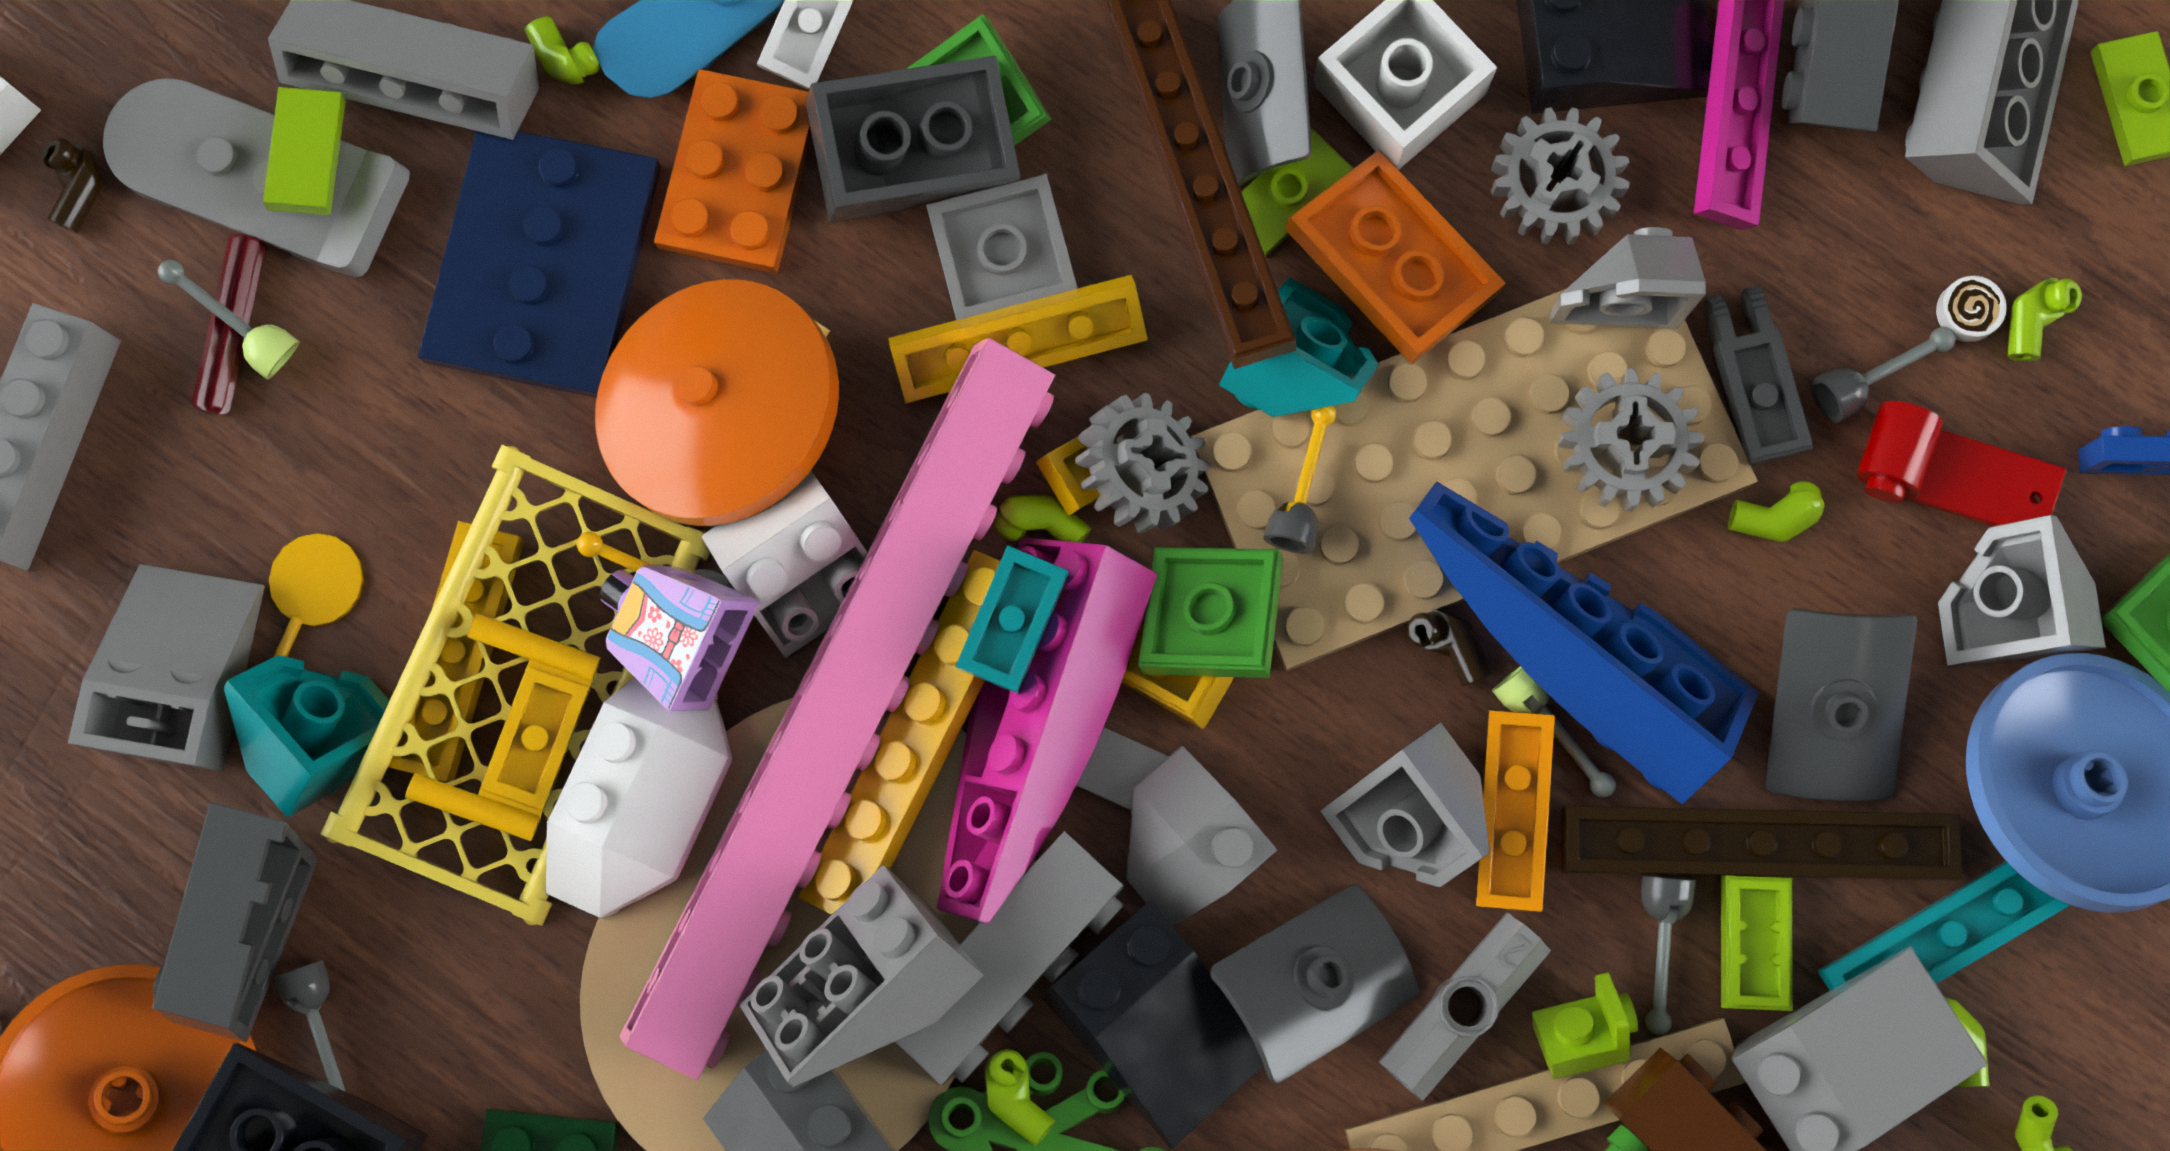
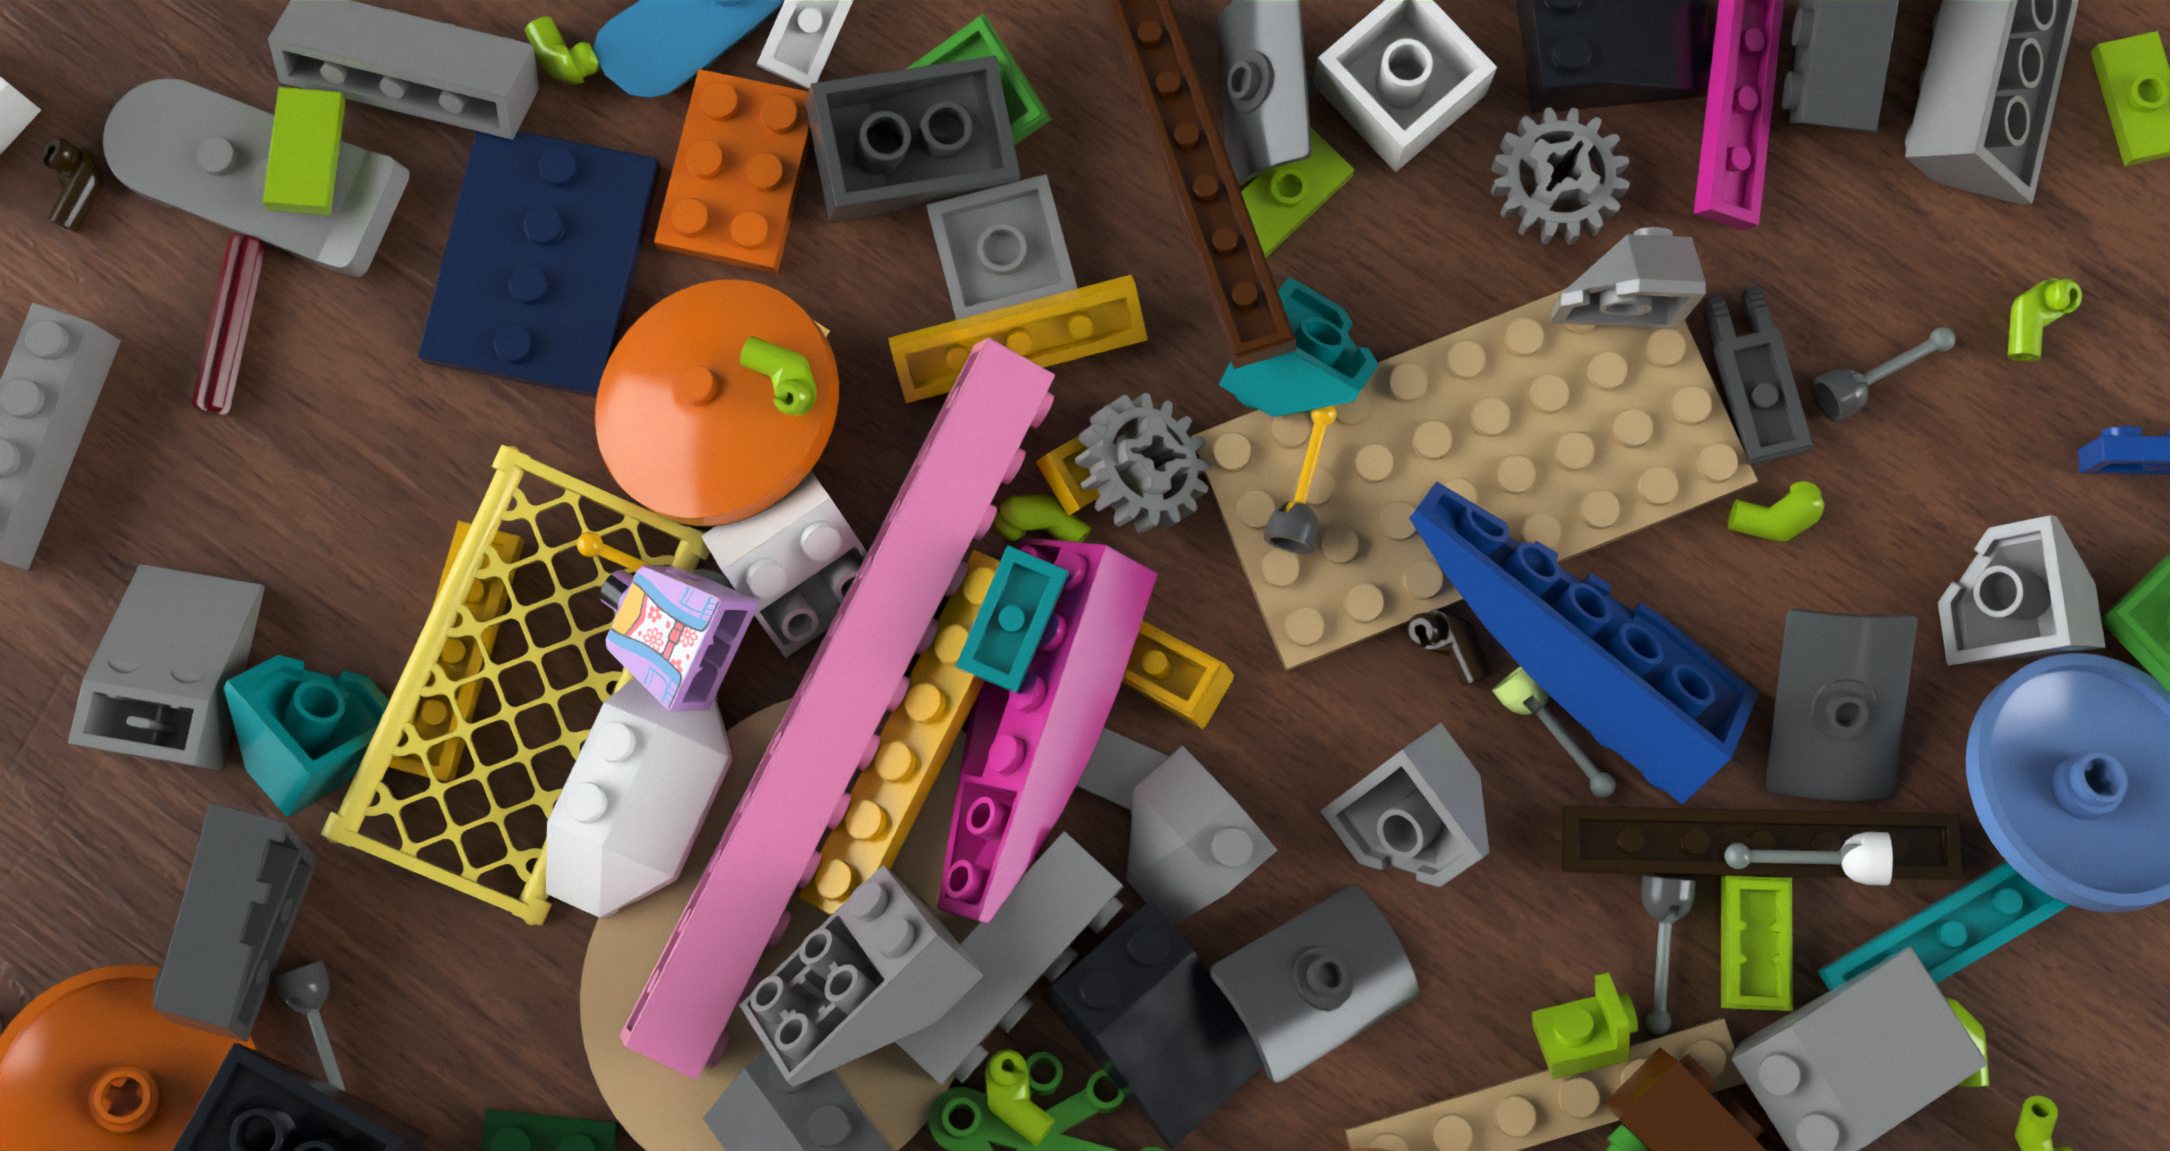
hinge [158,259,300,380] -> none
yellow piece [269,533,364,657] -> none
yellow plate [405,613,601,841] -> none
bright green plate [1138,547,1284,678] -> none
orange plate [1285,150,1506,365] -> none
light grey piece [1378,913,1551,1101] -> none
light orange plate [1476,710,1555,912] -> none
light grey gear [1557,368,1704,511] -> none
red door [1856,401,2067,527] -> none
tile [1936,276,2007,342] -> none
none -> lime arm [740,336,817,416]
none -> hinge [1724,832,1893,885]

